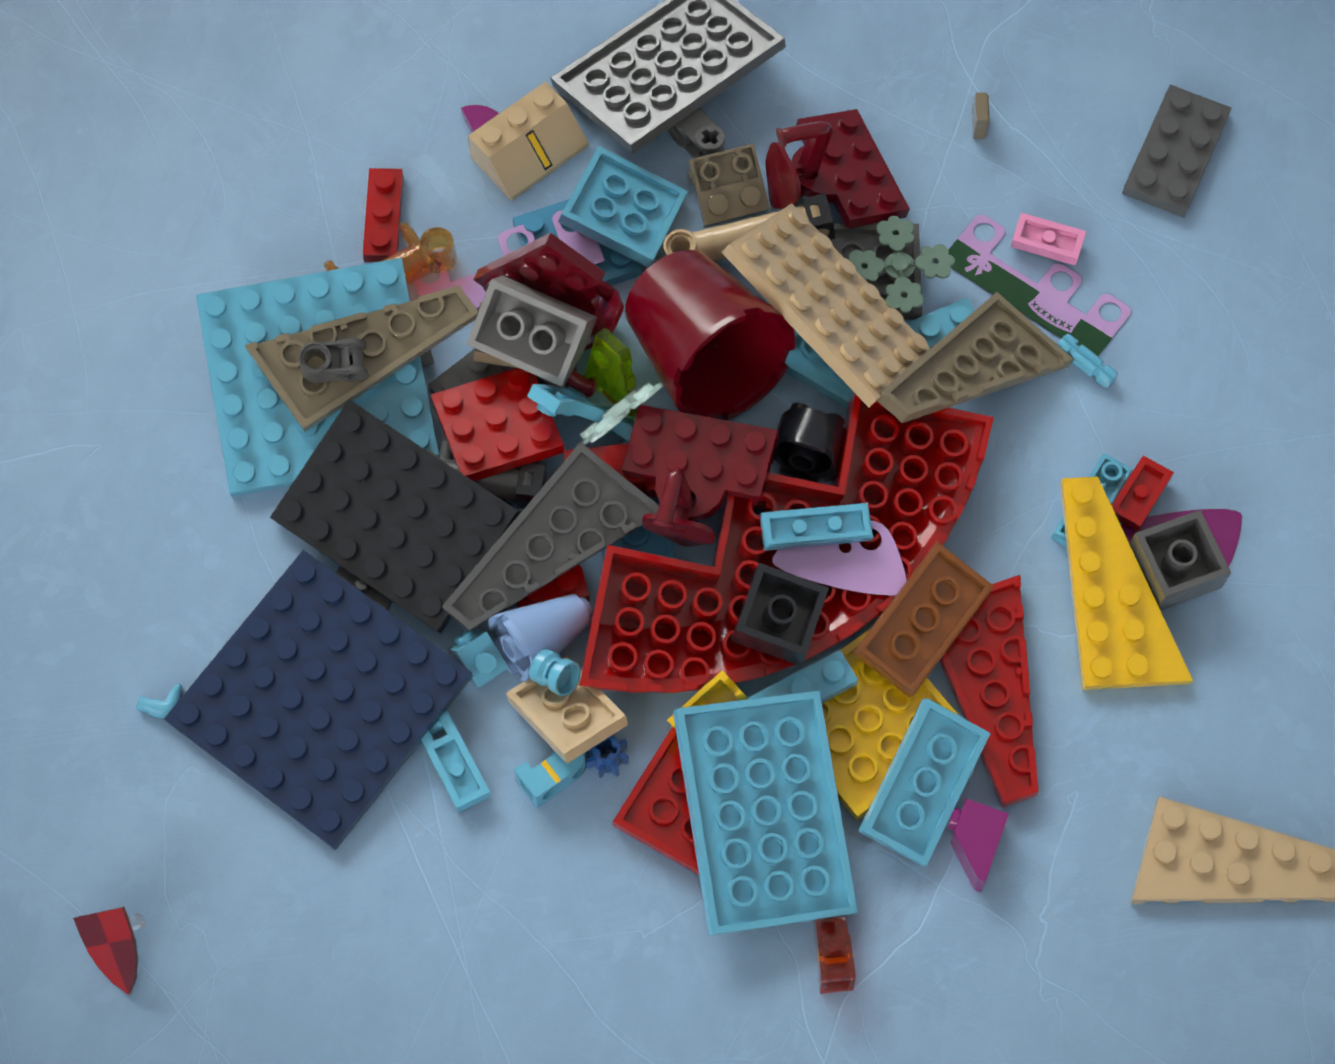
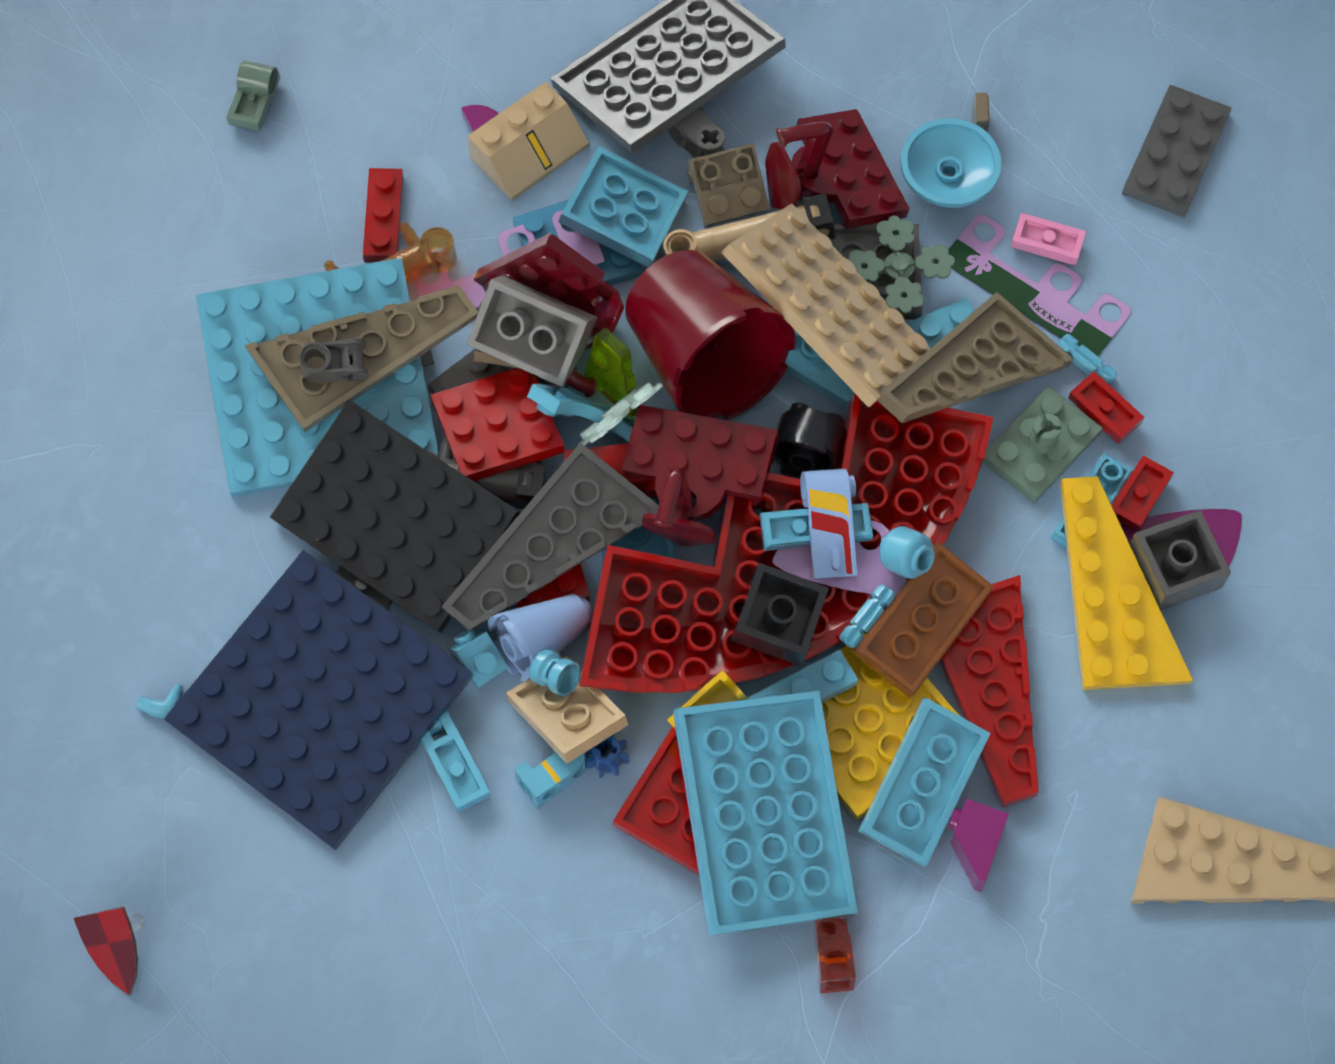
none -> sand green plate [226,60,280,131]
none -> light blue door [800,469,858,579]
none -> medium azure axle [839,584,895,649]
none -> medium azure head [880,526,935,579]
none -> medium azure dish [900,118,1001,208]
none -> sand green plate [983,386,1102,504]
none -> red plate [1068,372,1144,444]

